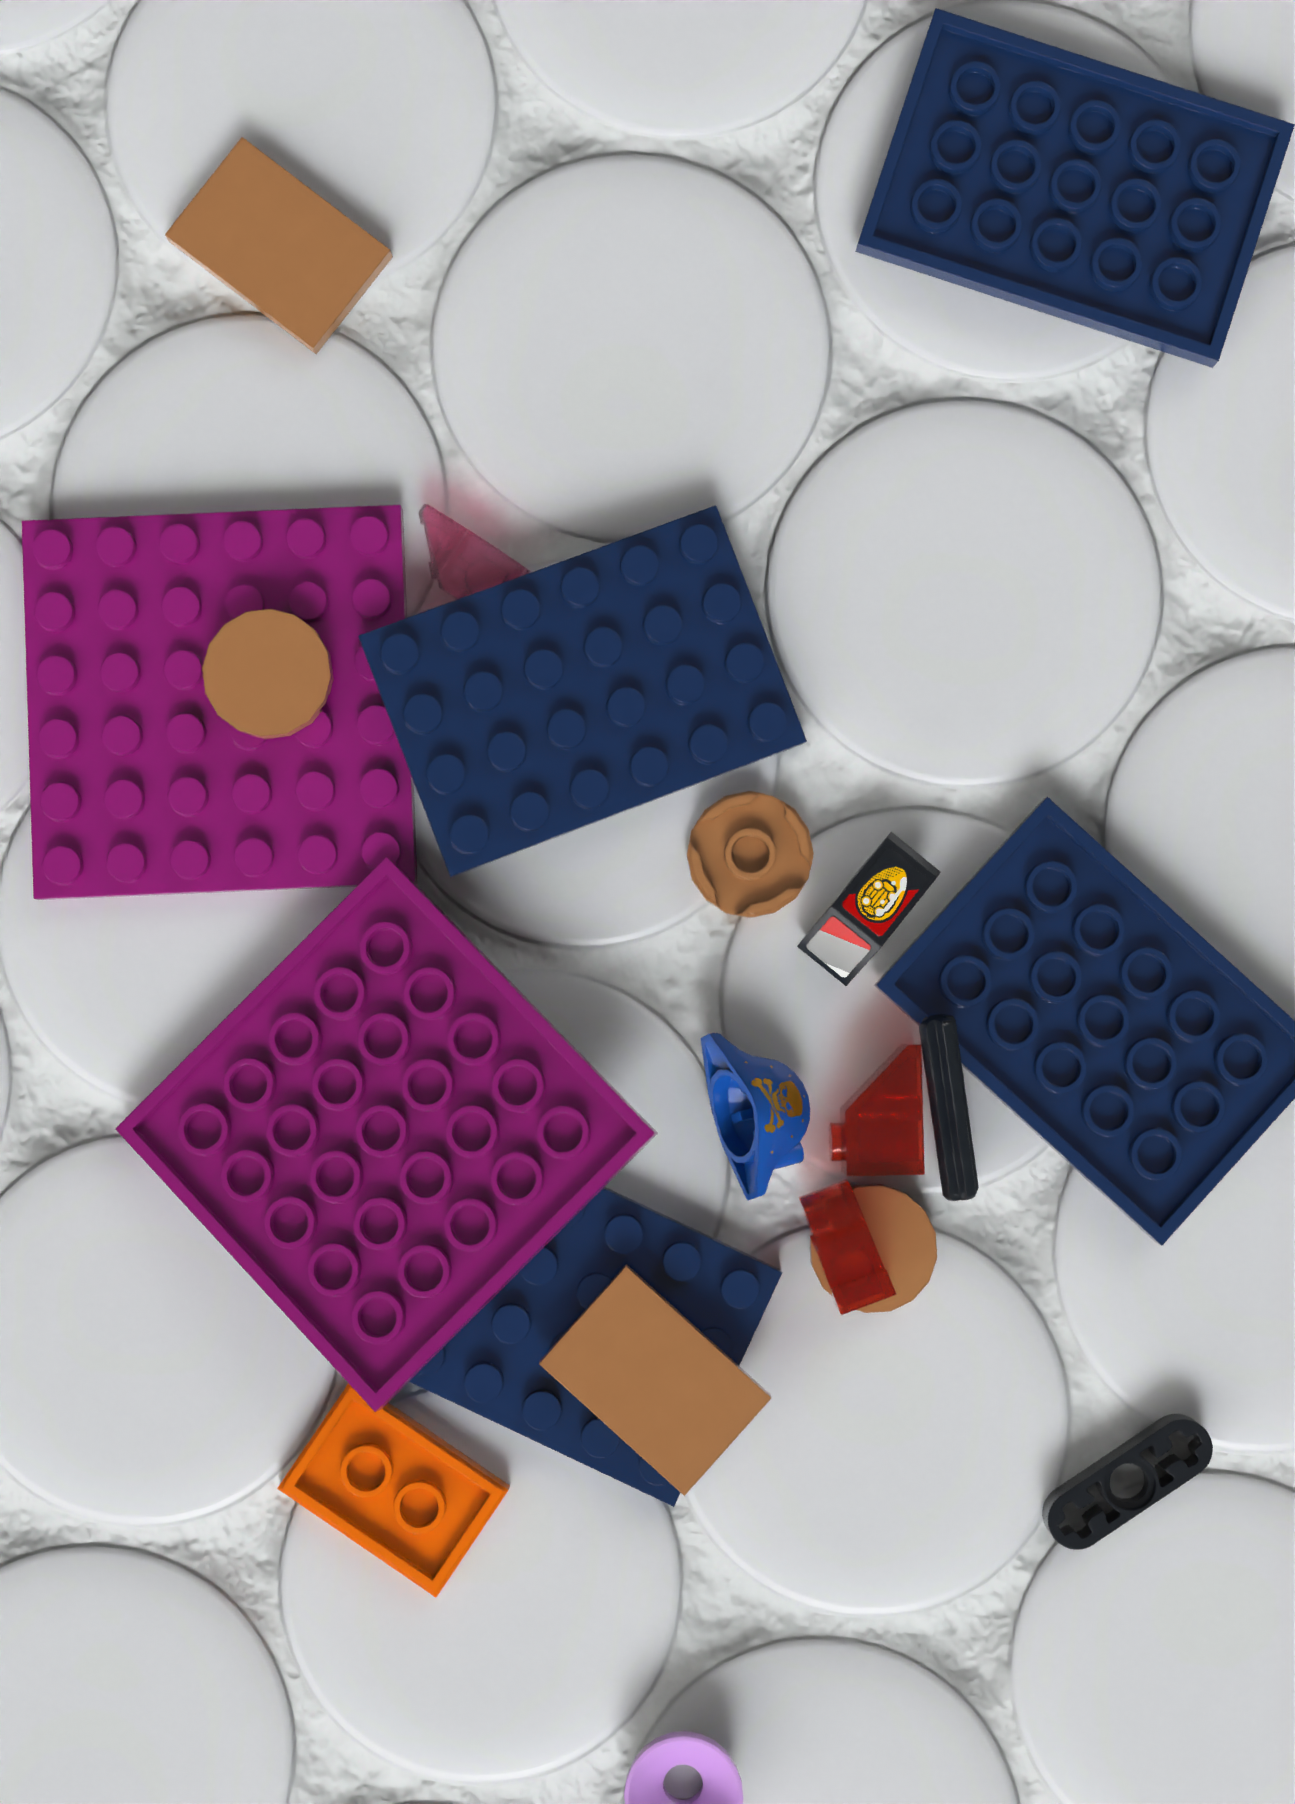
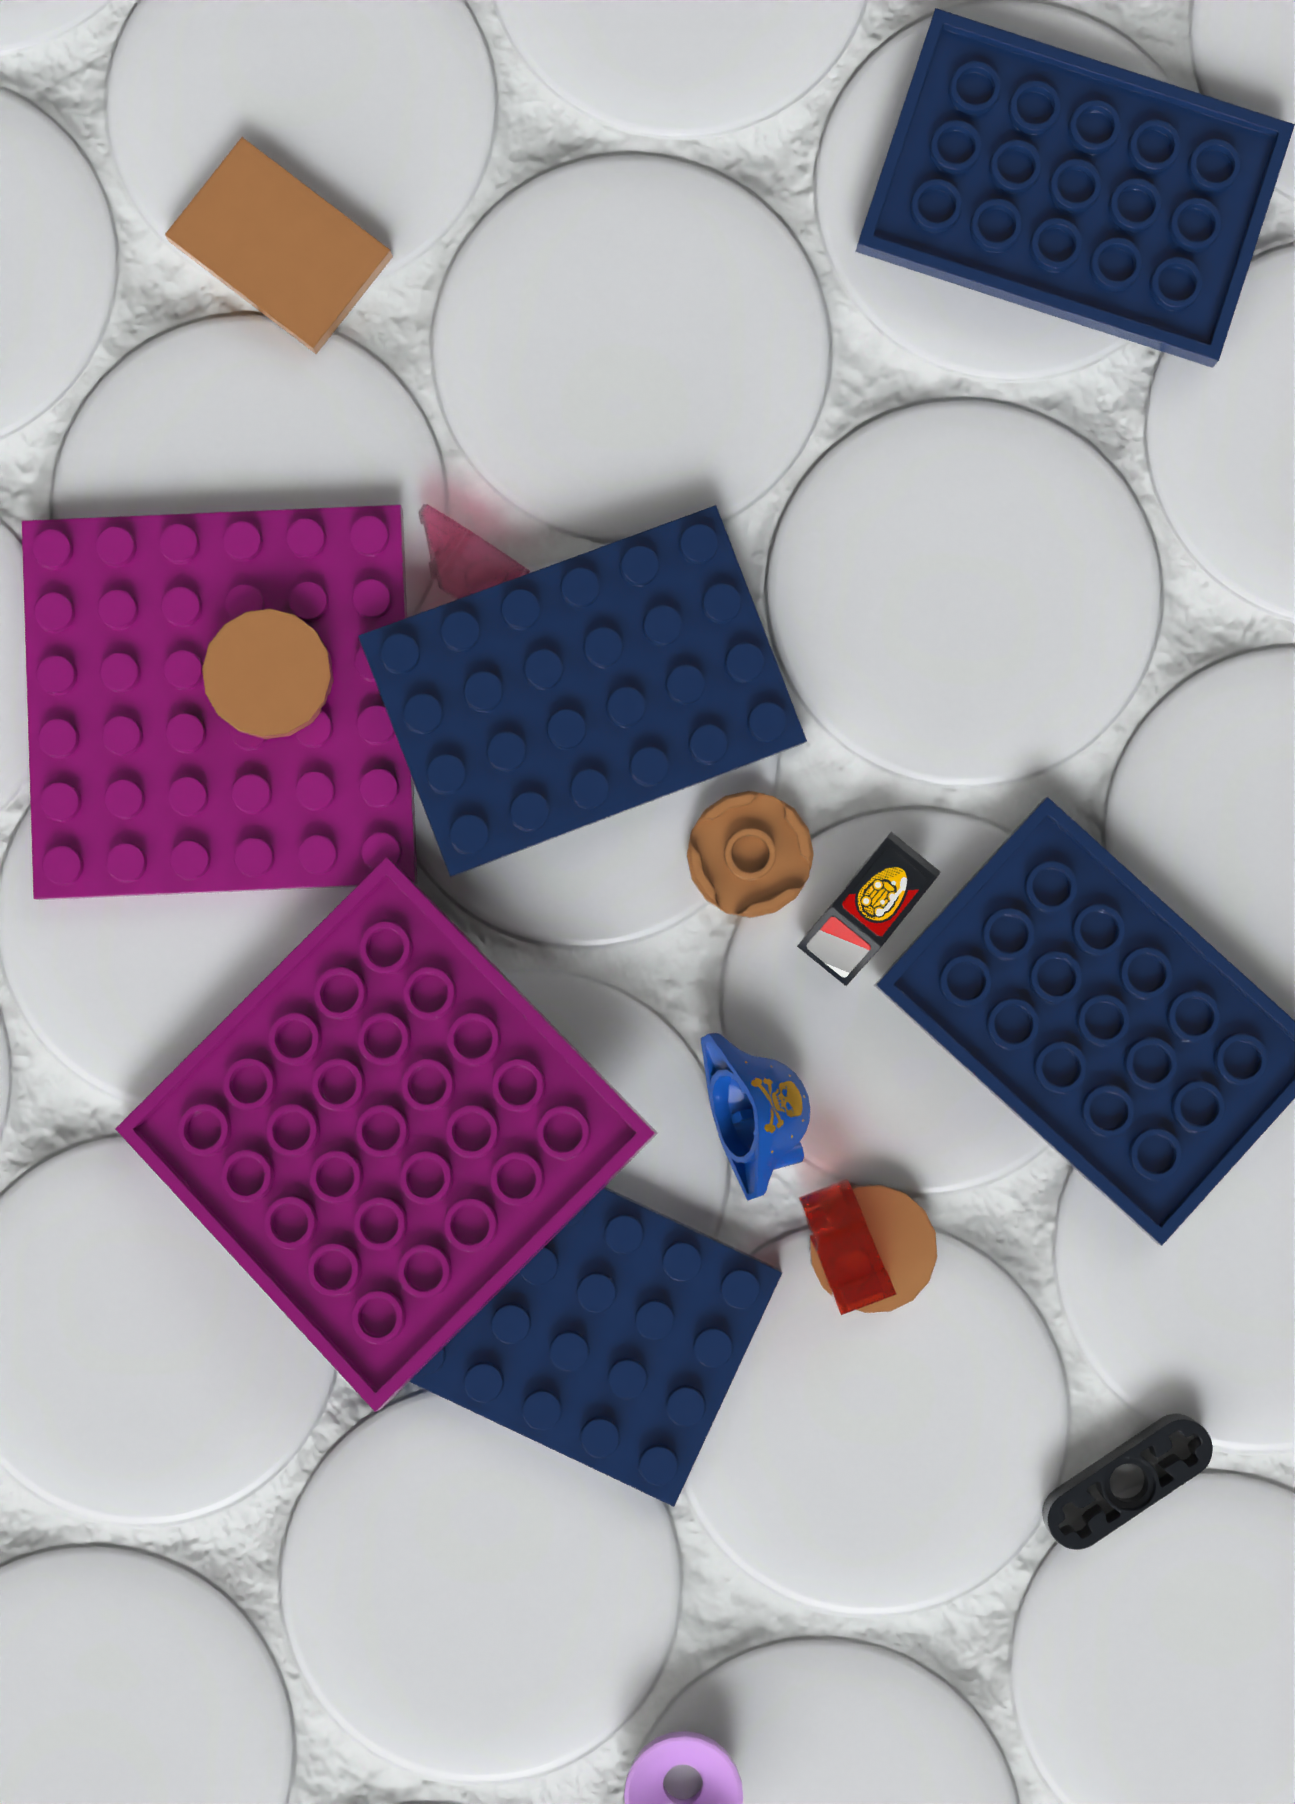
orange tile [277,1383,510,1597] -> none
medium nougat tile [539,1264,771,1496] -> none
clear red slope [829,1043,925,1176] -> none
black axle [919,1014,979,1201] -> none

